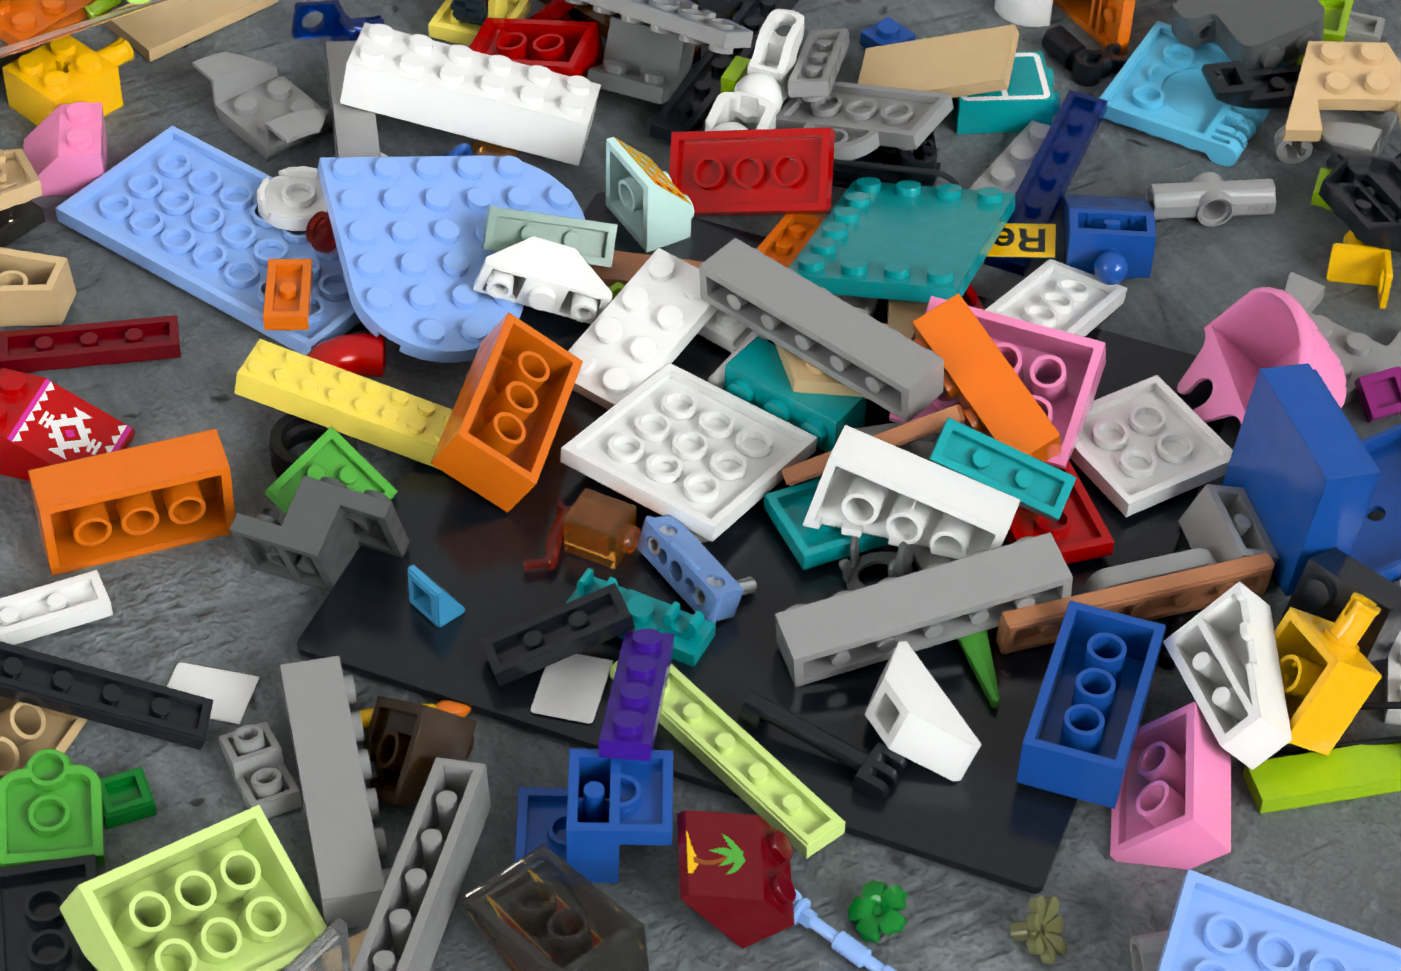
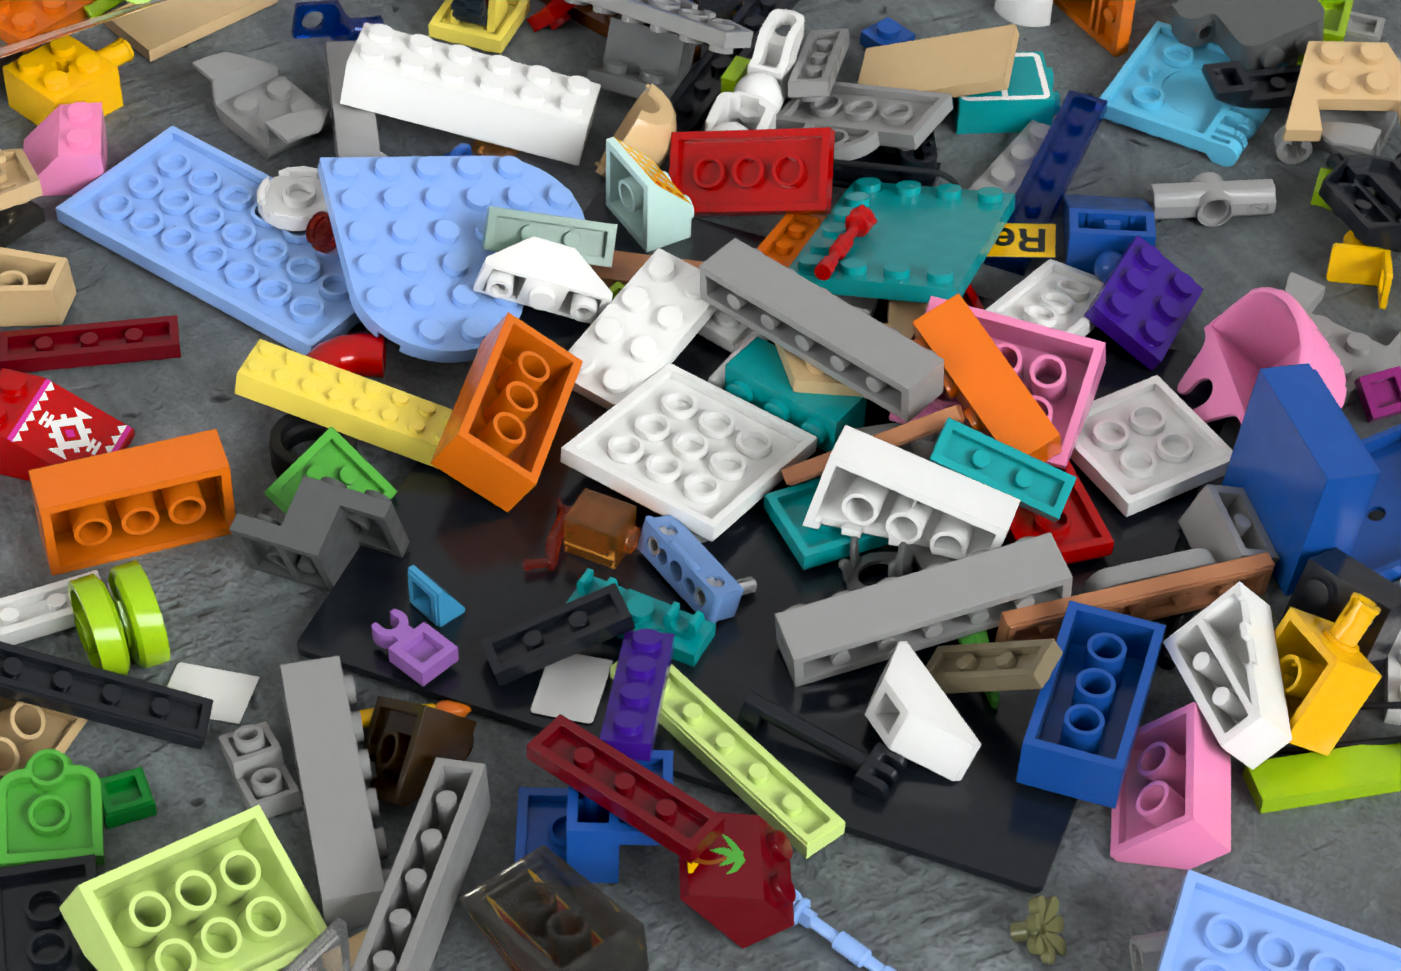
orange plate [263,259,313,331] -> none
red slope [469,17,604,78] -> none
green plant [848,880,908,944] -> none
black bar [1042,25,1131,87] -> none
none -> lime wheel [68,560,170,676]
none -> medium lavender plate [371,609,459,687]
none -> dark red plate [526,714,725,864]
none -> tan cylinder [594,83,677,178]
none -> red piece [814,204,877,281]
none -> dark tan plate [926,638,1063,694]
none -> dark purple plate [1084,235,1204,371]

